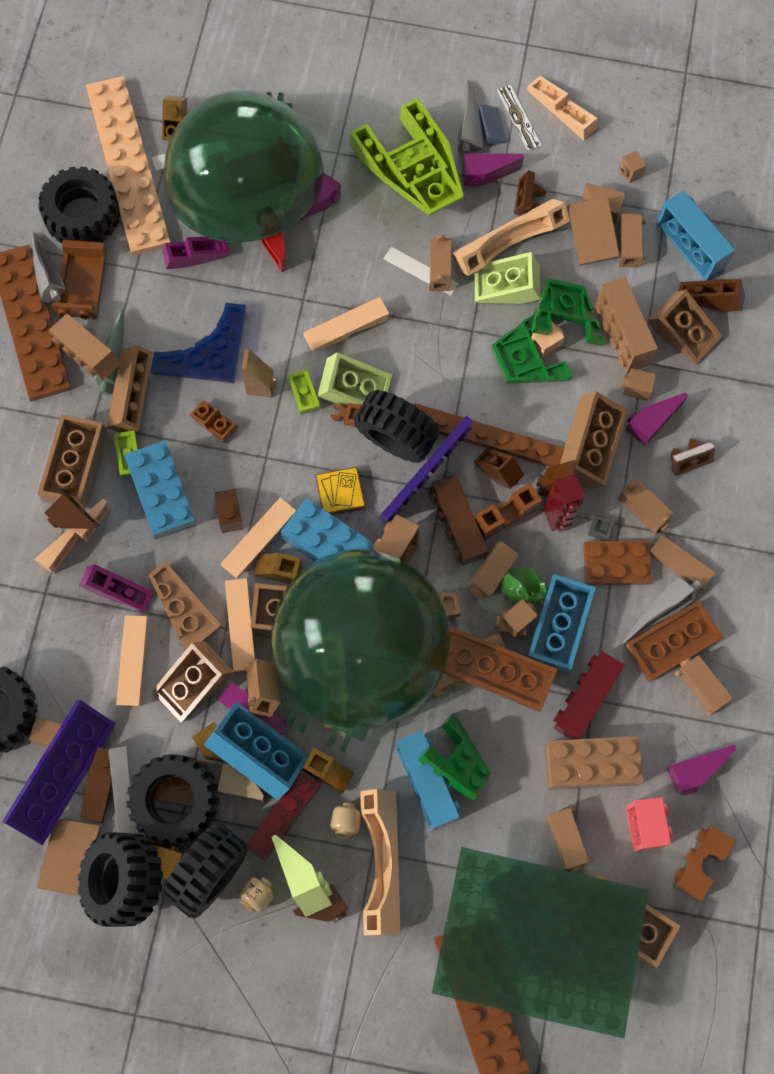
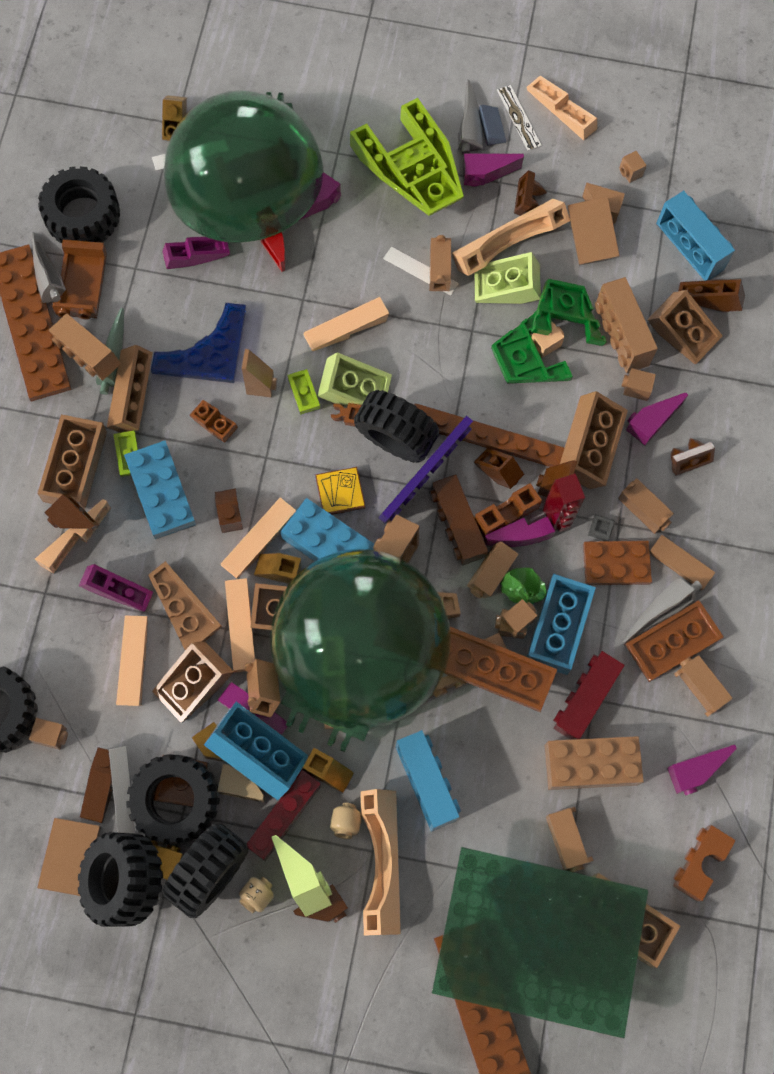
dark purple plate [2,700,116,845] -> none
light nougat plate [86,76,170,256] -> none
green wing [418,712,491,801] -> none
medium nougat brick [618,213,647,267] -> none
coral brick [626,797,673,852] -> none
none -> magenta slope [484,517,555,547]

